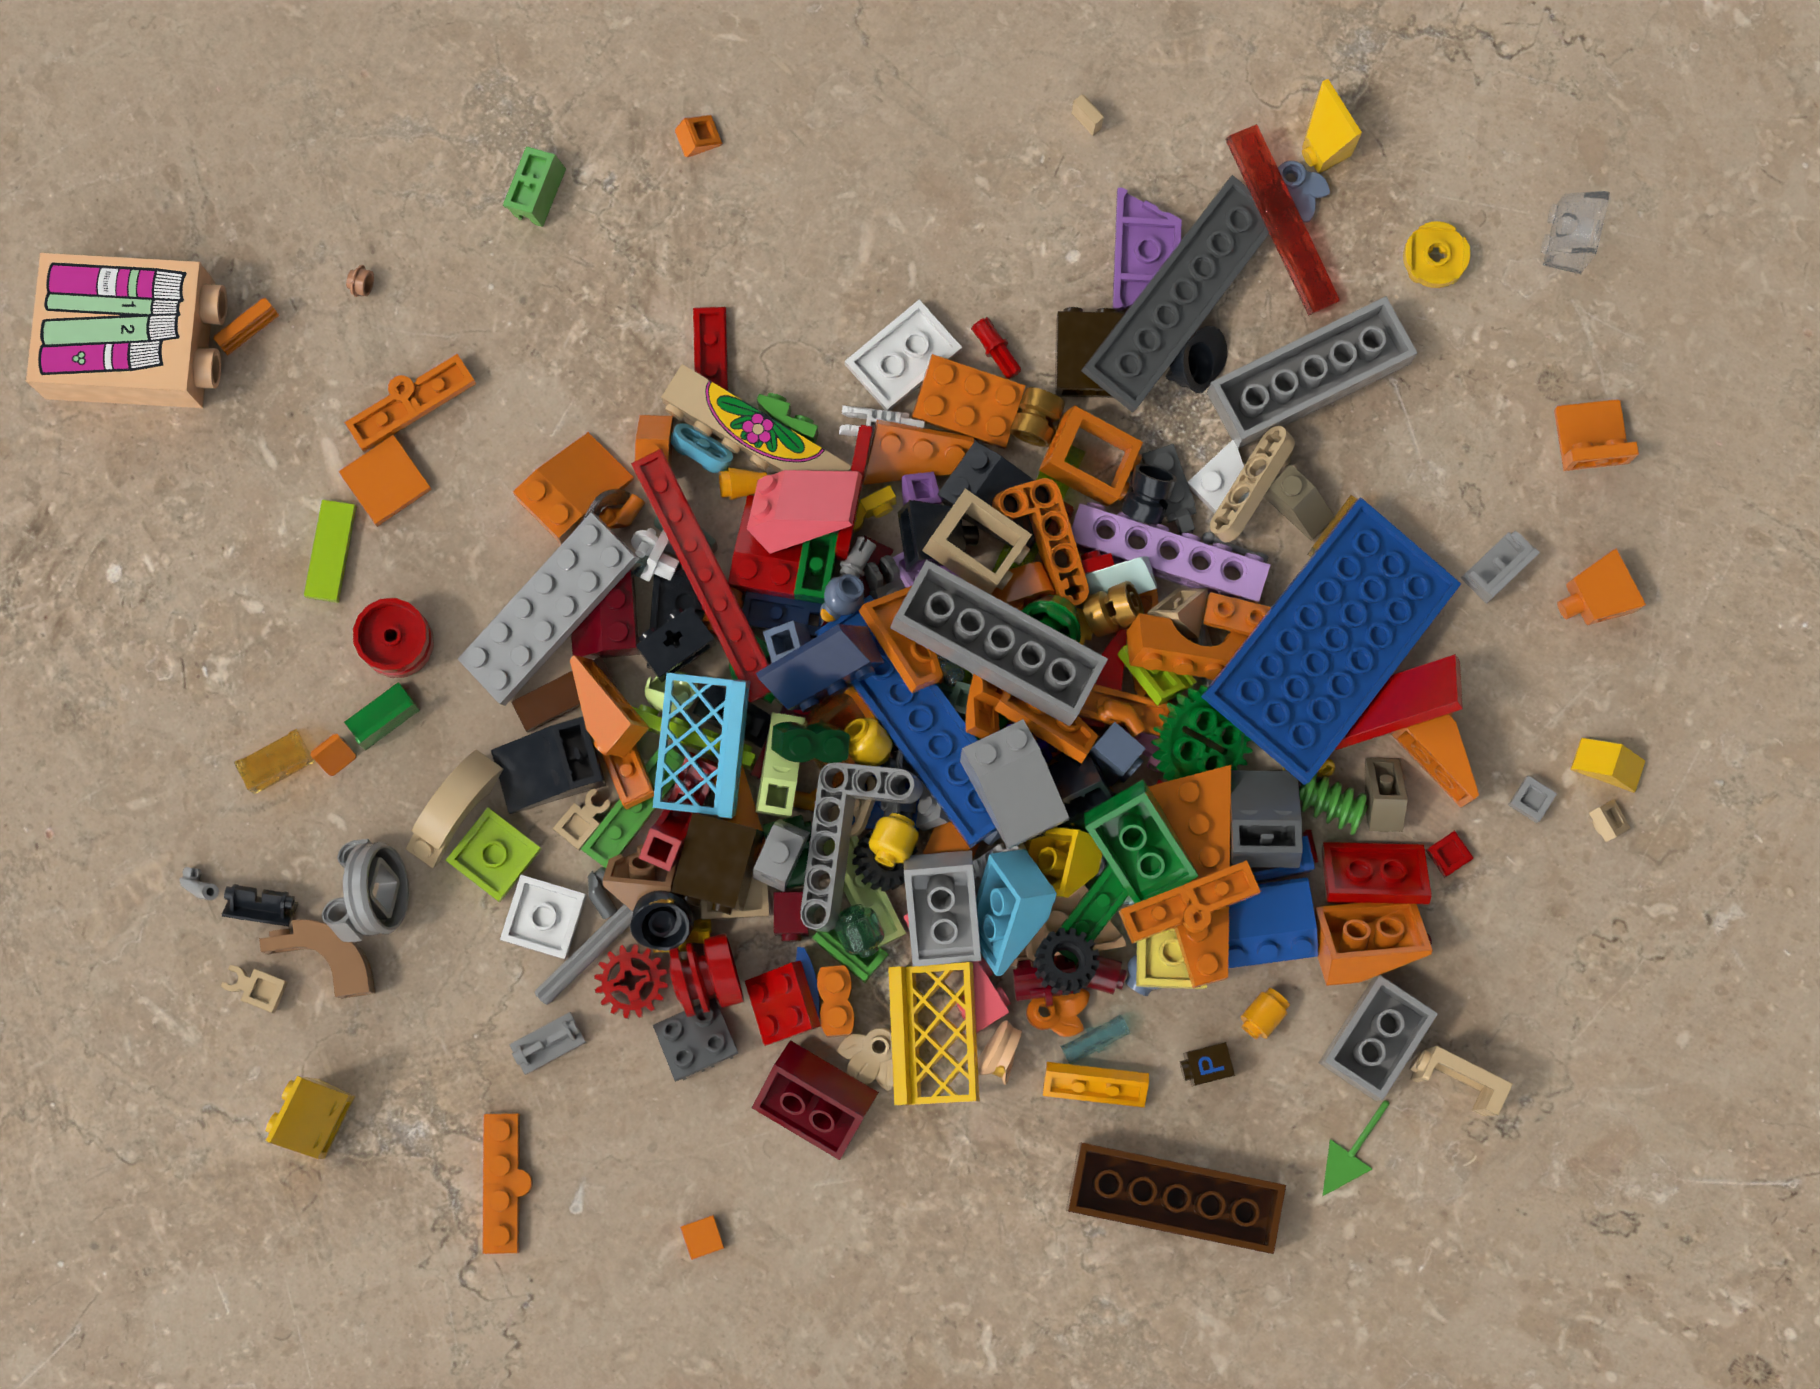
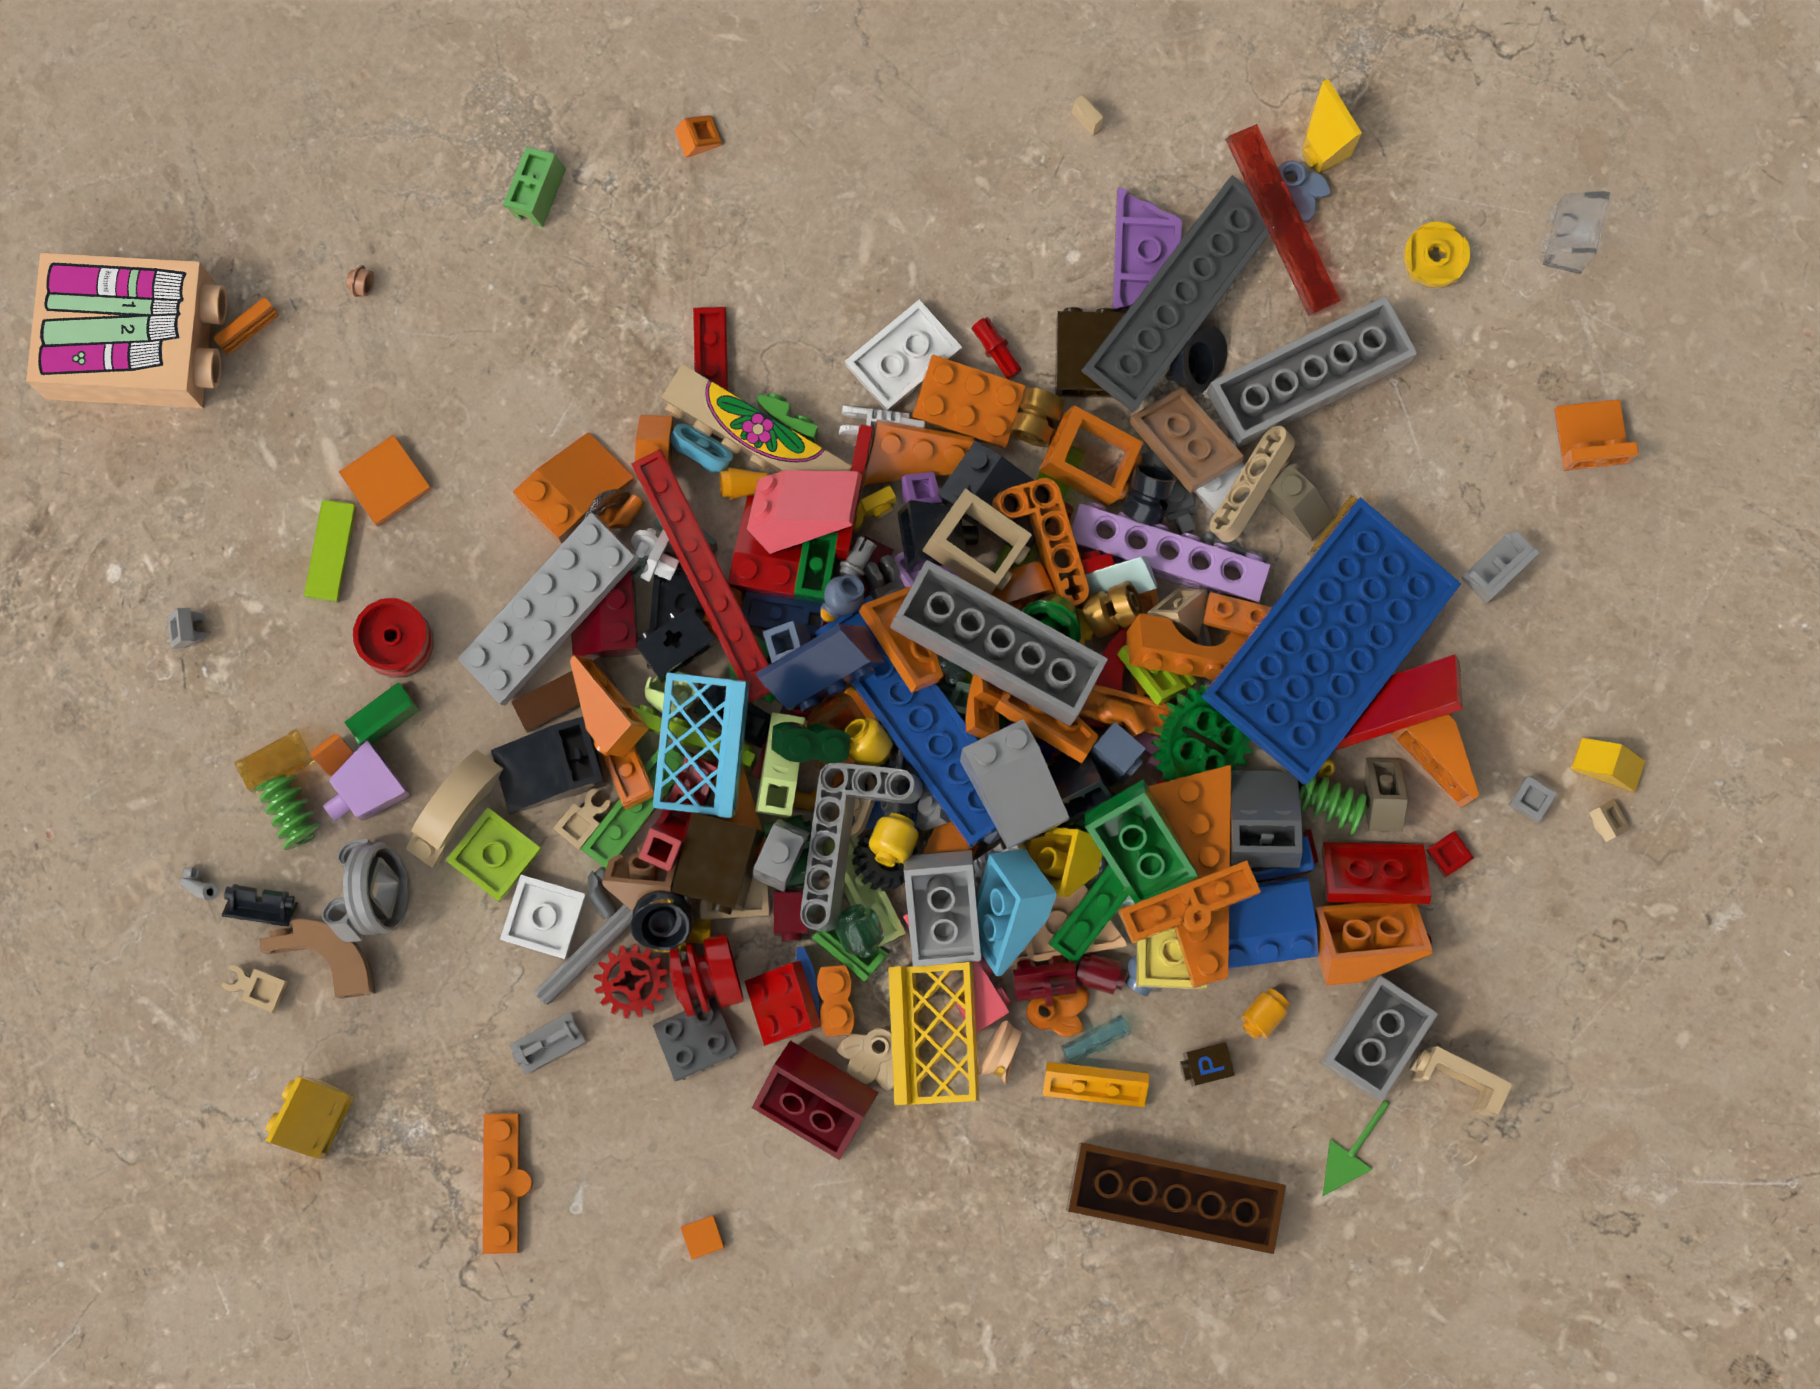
orange hinge [344,354,476,452] -> none
black tyre [1033,928,1100,995] -> none
orange torso [1557,548,1646,625] -> none
none -> light grey tile [167,608,207,649]
none -> bright green piece [255,774,320,850]
none -> lavender torso [323,741,411,821]
none -> medium nougat plate [1129,387,1244,493]

